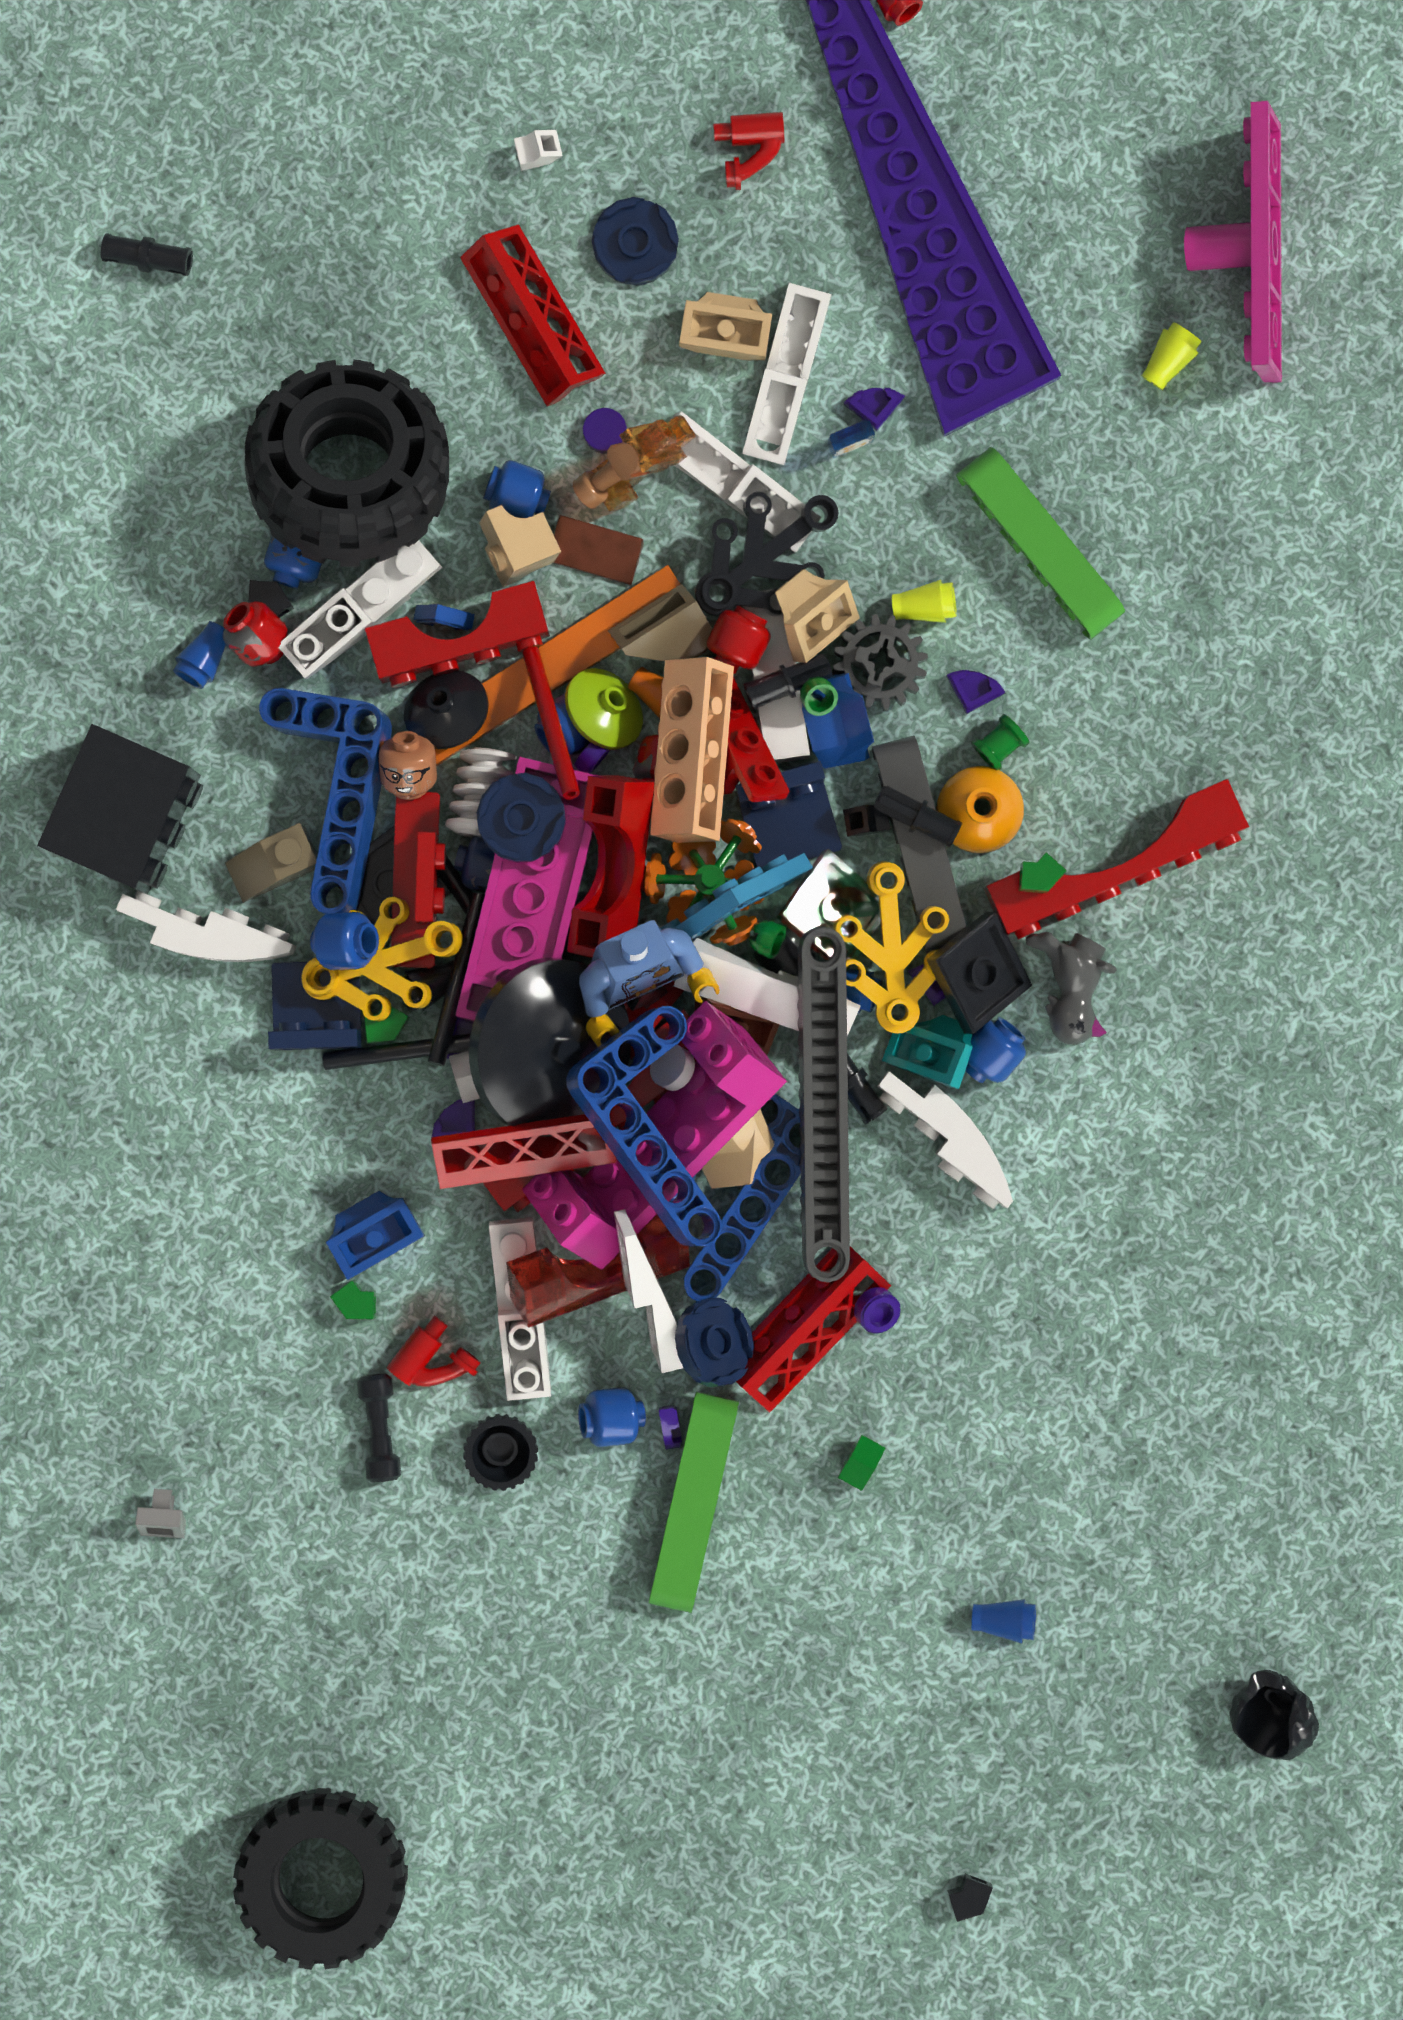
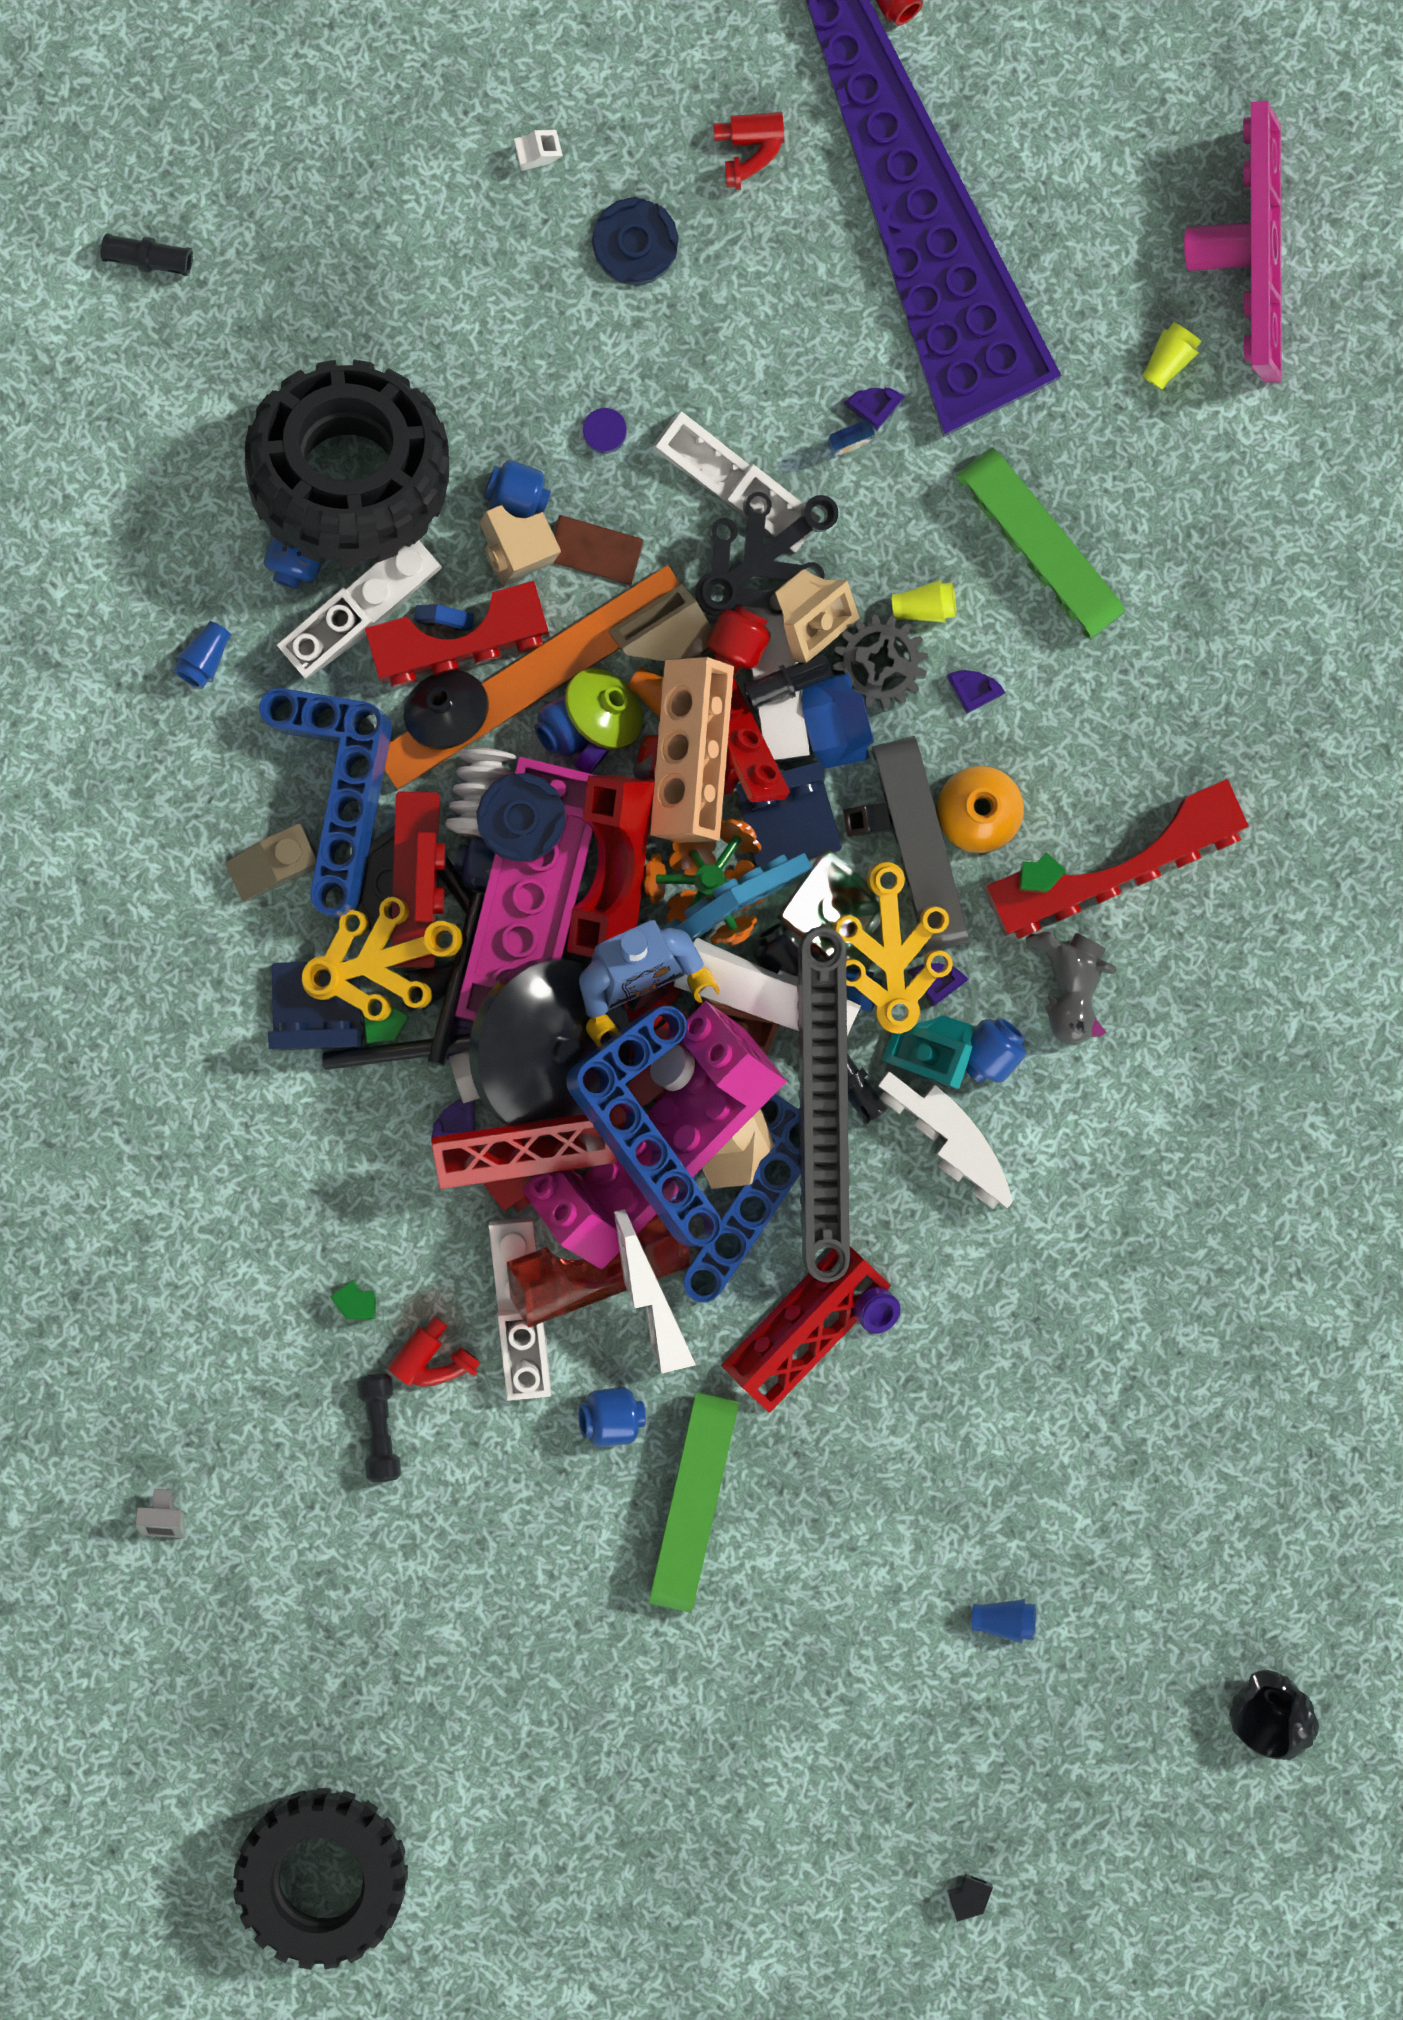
black container [37,724,203,895] -> none
white slope [116,890,297,962] -> none
red head [223,601,288,667] -> none
black piece [248,580,294,618] -> none
blue head [310,912,379,970] -> none
blue slope [326,1191,425,1280] -> none
nougat head [379,731,437,800] -> none
red fence [460,224,606,407] -> none
black hat [463,1414,538,1491] -> none
red piece [522,647,580,800] -> none
clear orange hips [573,415,696,512] -> none
dark purple tile [659,1405,683,1450] -> none
dark blue tile [675,1298,754,1387] -> none
tan slope [679,292,772,361] -> none
white slope [742,283,832,465] -> none
green hinge [749,920,786,959] -> none
green hinge [800,677,838,716] -> none
green piece [838,1435,886,1491] -> none
black axle [874,786,962,848] -> none
black tile [926,912,1032,1034] -> none
green bush [971,714,1030,770] -> none

